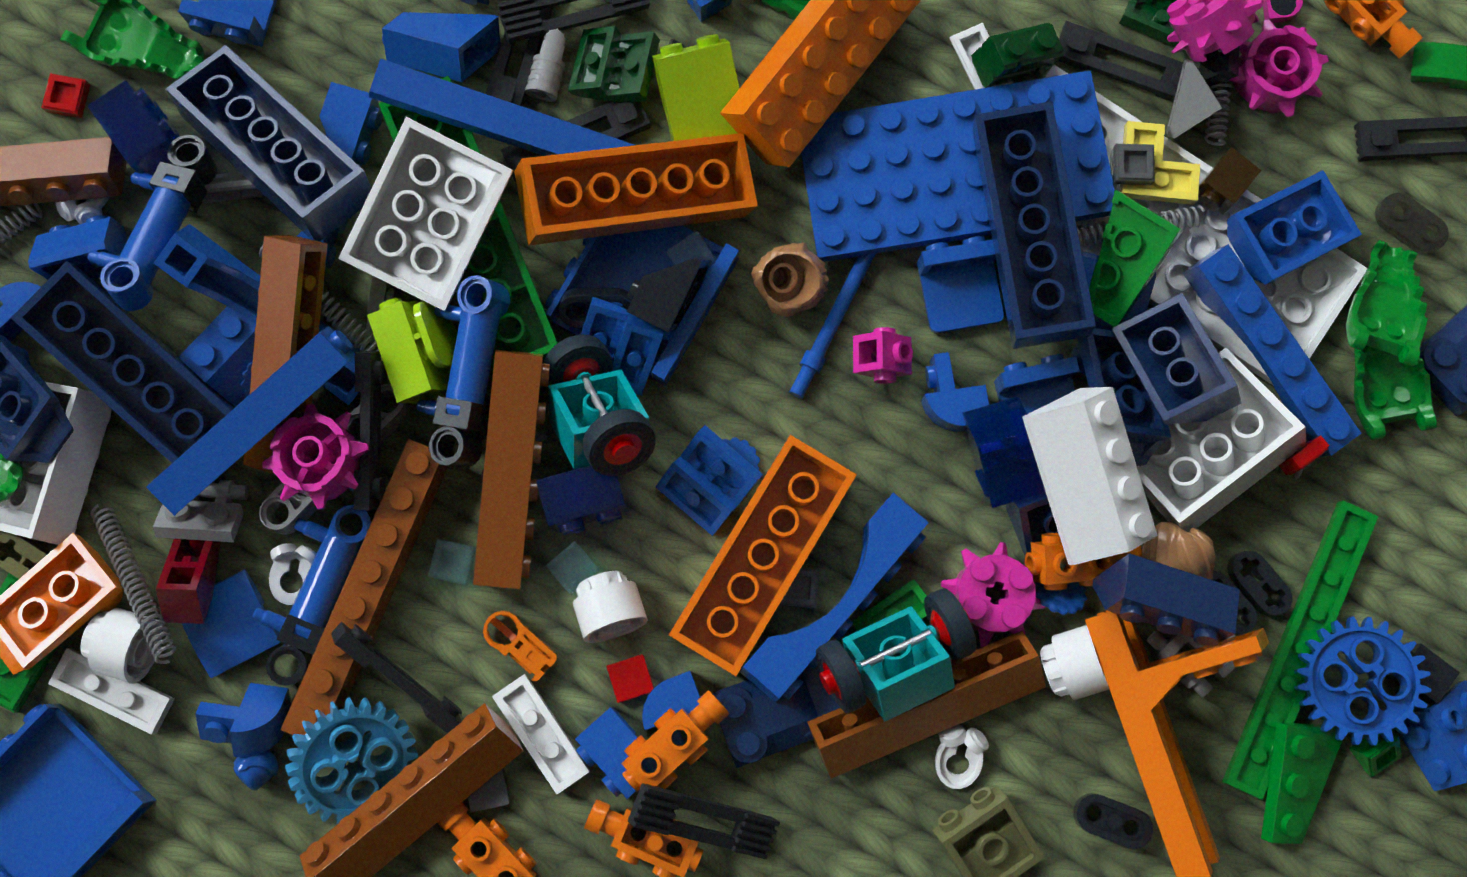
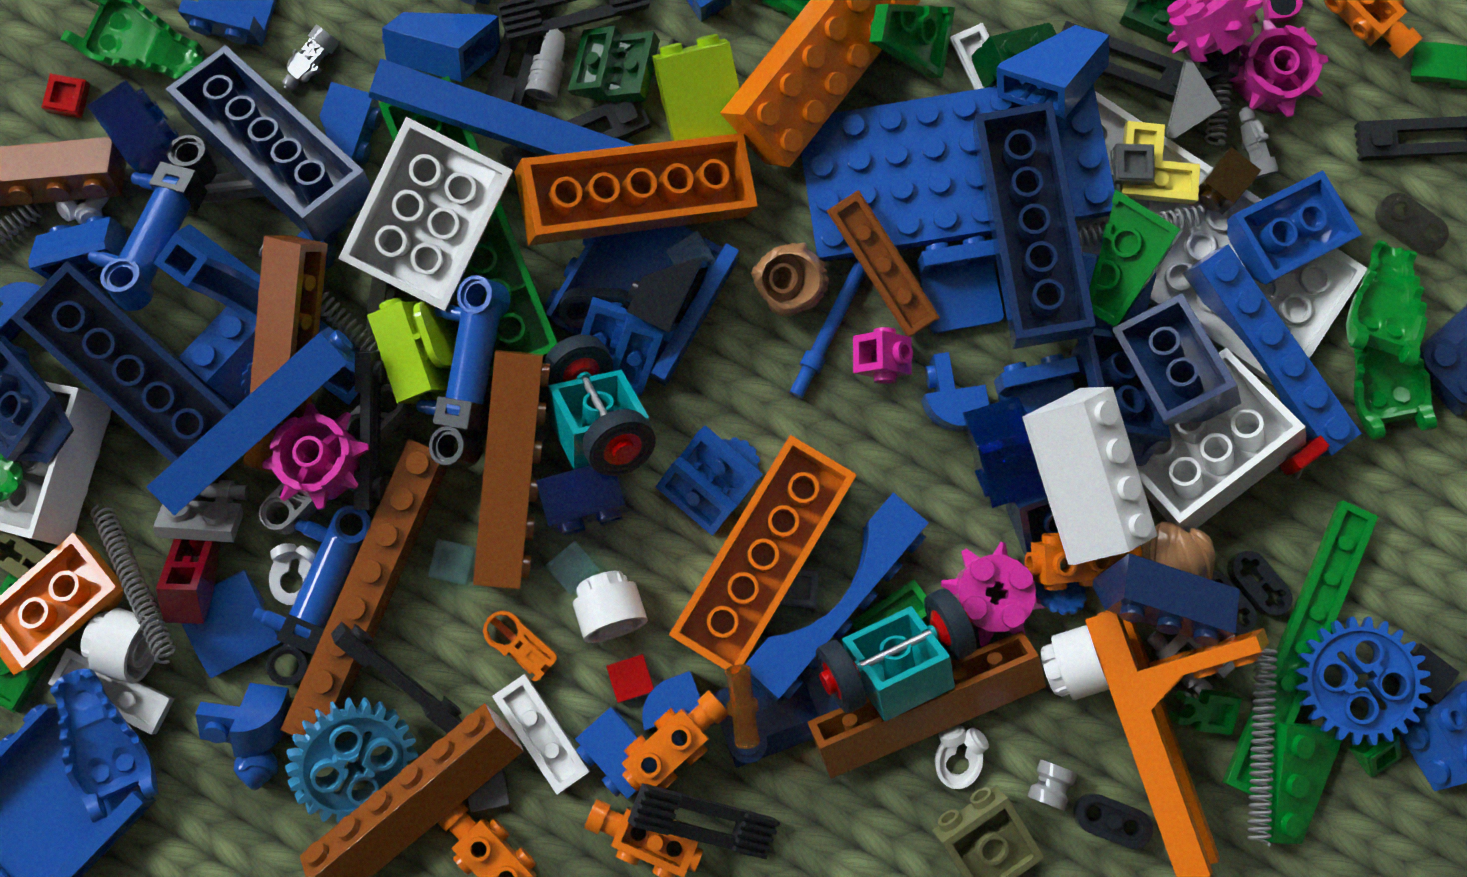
none -> blue animal [50,668,159,823]
none -> light grey piece [282,24,340,91]
none -> clear orange pin [725,664,760,749]
none -> dark orange tile [826,190,940,337]
none -> green wing [869,4,955,78]
none -> blue slope [997,25,1110,118]
none -> light grey wheel [1027,759,1078,811]
none -> green plate [1169,689,1242,735]
none -> light grey piece [1239,106,1279,179]
none -> light grey piece [1247,648,1278,846]

